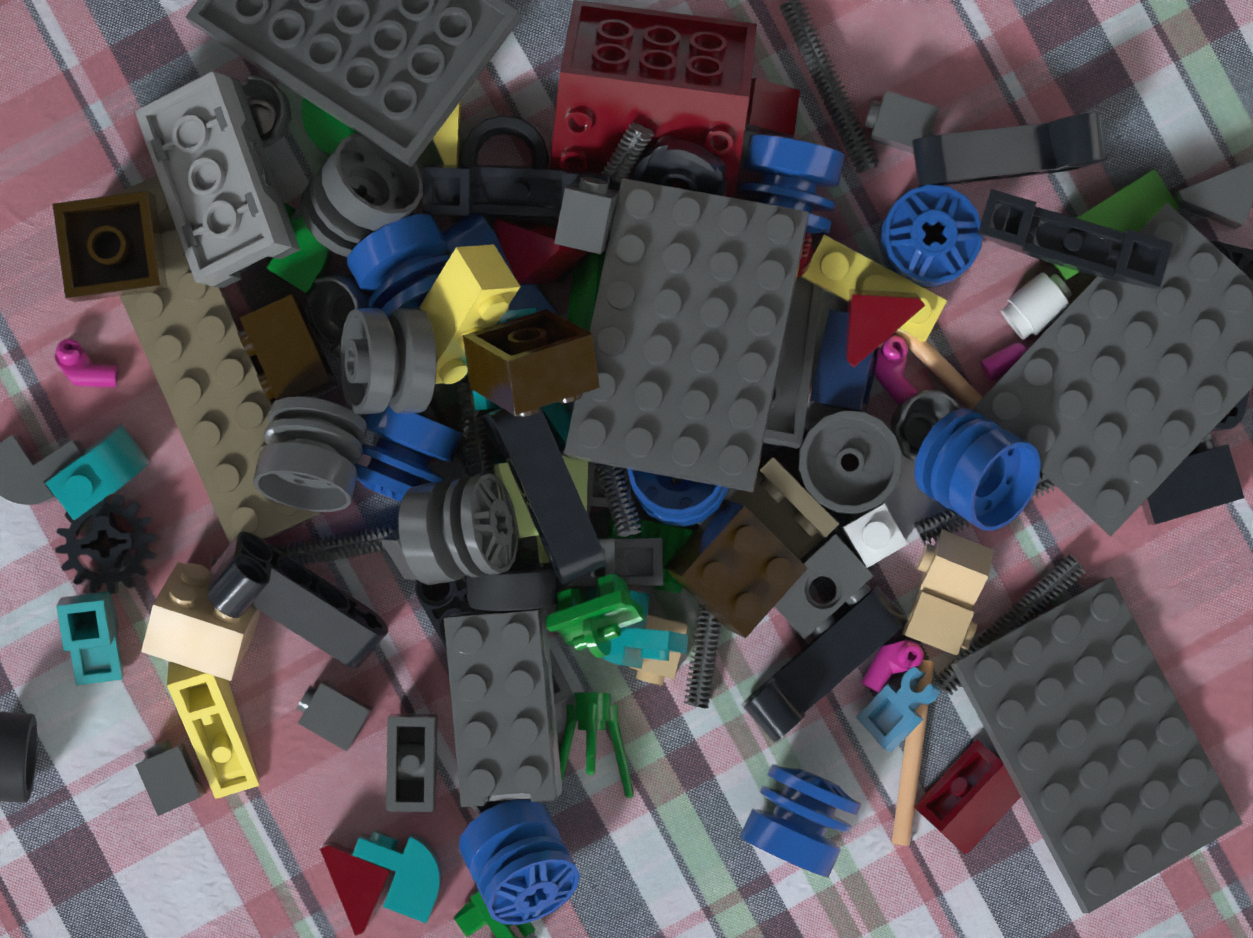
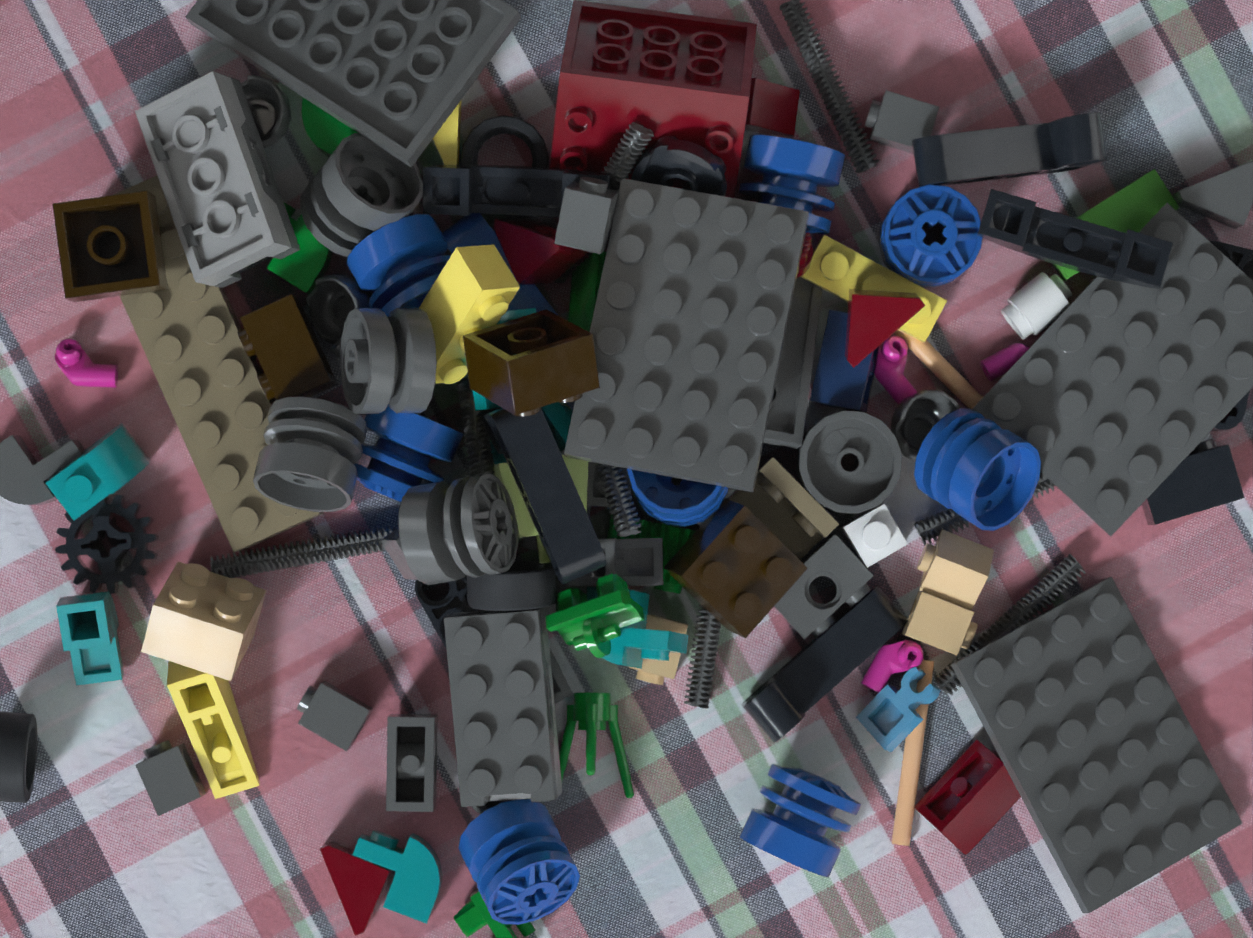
black beam [207,531,388,668] -> none

